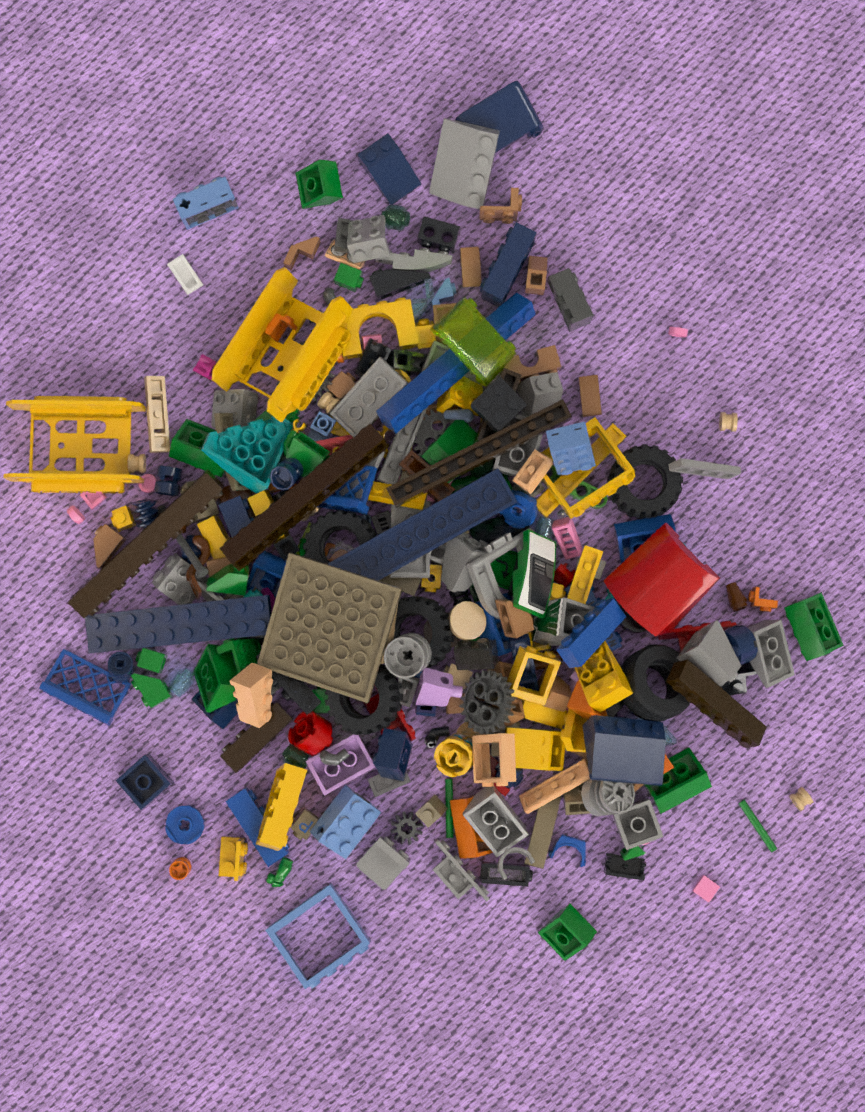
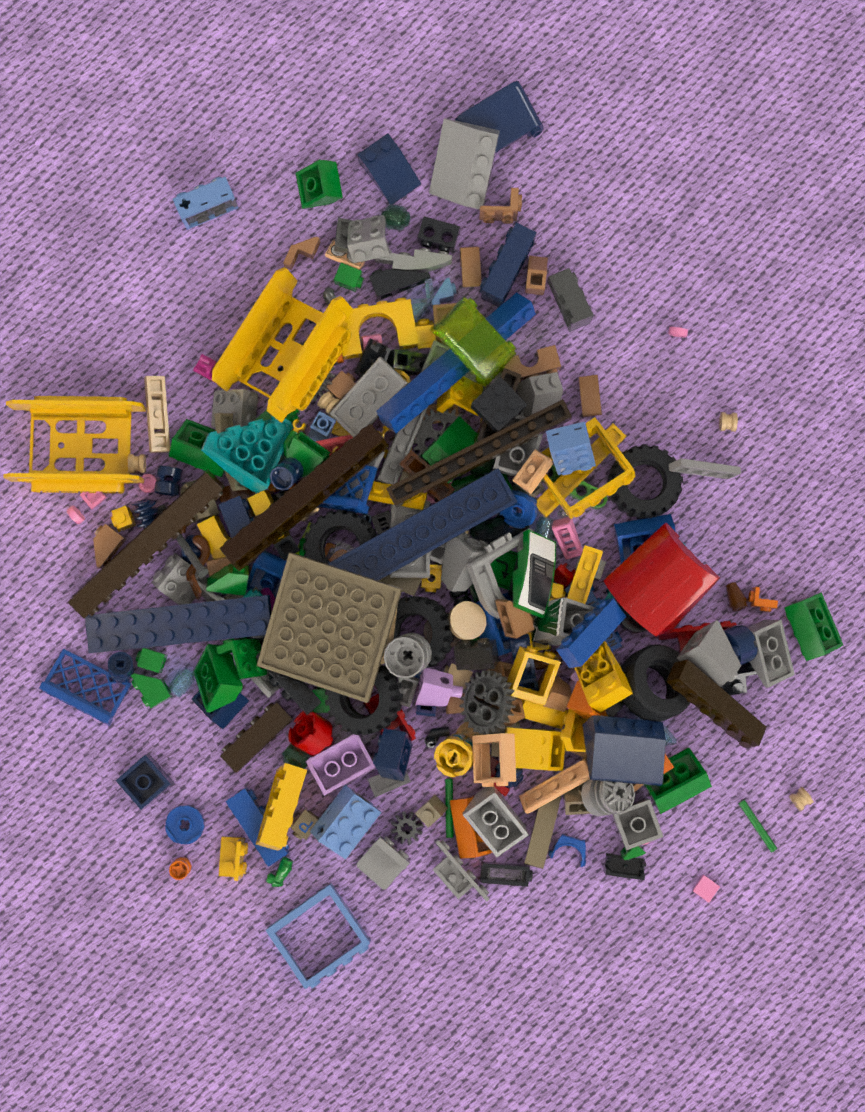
white tile [167,254,203,295] -> none
light nougat wedge [230,663,273,728] -> none
orange bracket [265,313,298,343] -> none
dark grey arm [319,748,350,766] -> none
sand blue arm [444,409,474,423] -> none
light grey helmet [497,847,535,880] -> none
green slope [538,903,597,961] -> none

